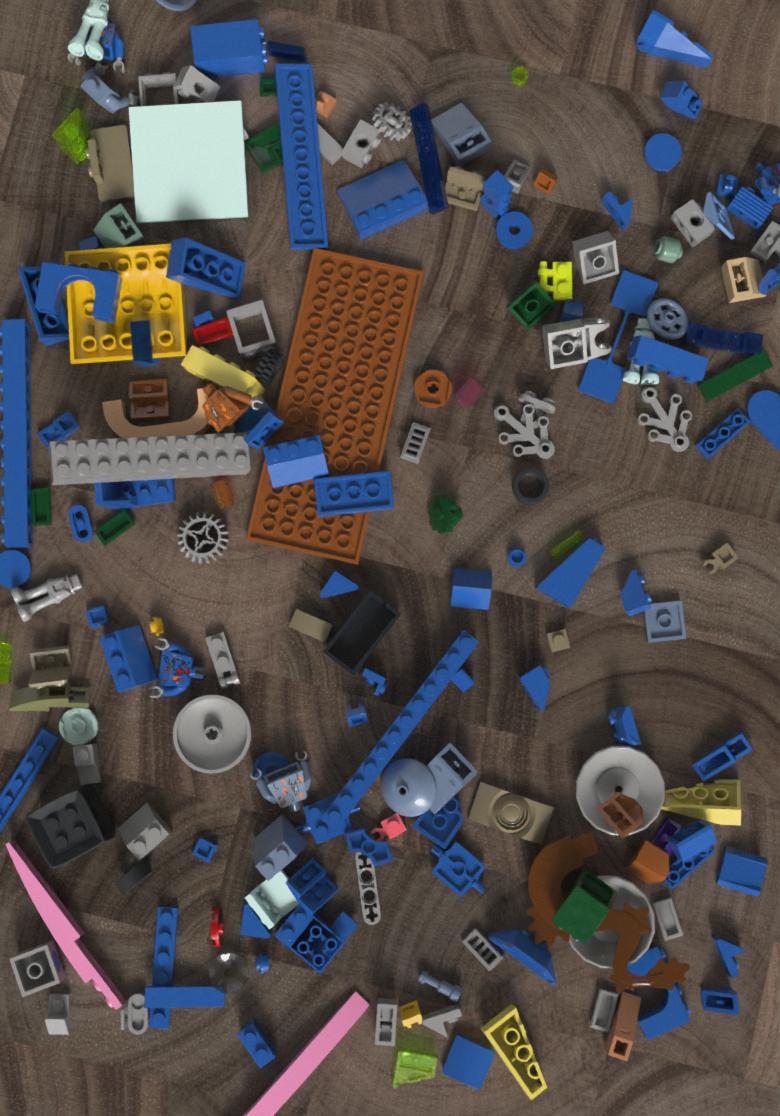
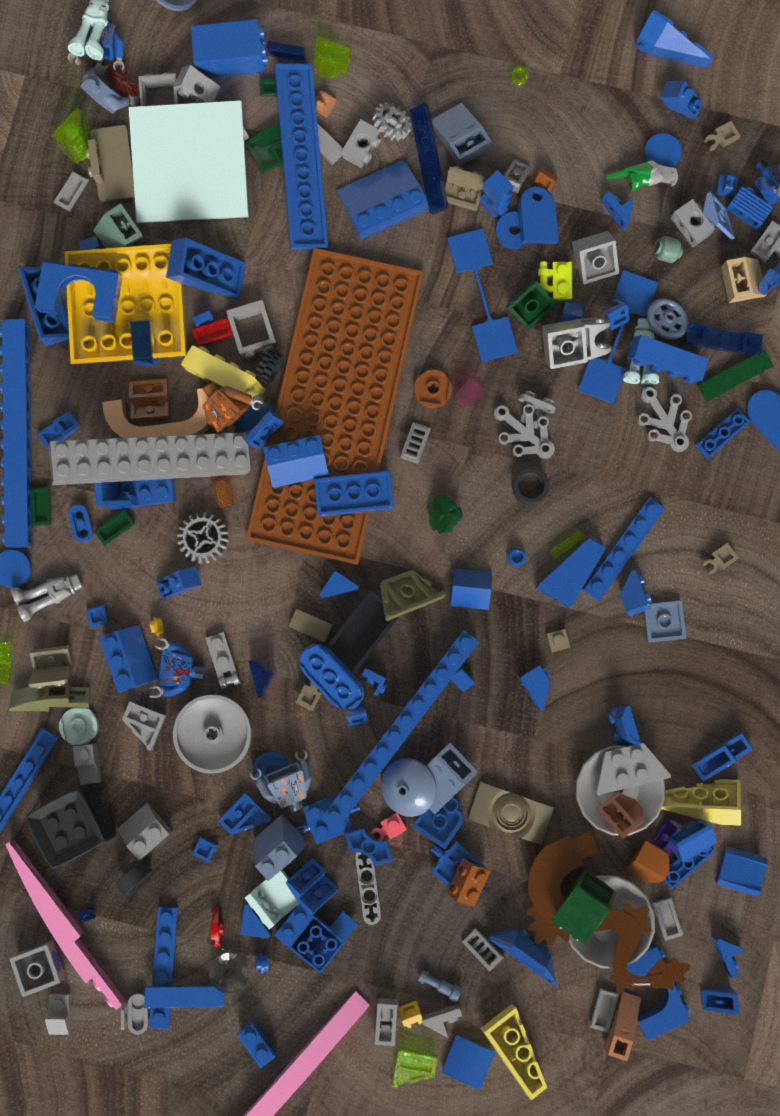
none -> light grey tile [54,171,89,212]
none -> clear blue bush [77,907,96,923]
none -> clear red pin [107,70,139,97]
none -> light grey wing [122,701,166,751]
none -> blue slope [156,566,202,600]
none -> blue wing [218,793,273,835]
none -> clear blue slope [248,660,277,698]
none -> dark tan plate [295,680,322,711]
none -> blue tile [299,644,364,710]
none -> clear neon green slope [313,36,351,80]
none -> olive wing [380,570,446,621]
none -> blue hinge [447,229,518,362]
none -> dark orange bracket [447,858,491,907]
none -> blue tile [518,187,559,244]
none -> blue plate [583,497,665,601]
none -> light grey wing [596,743,671,795]
none -> blue bracket [604,299,630,330]
none -> animal [605,161,678,191]
none -> dark tan plate [704,121,741,151]

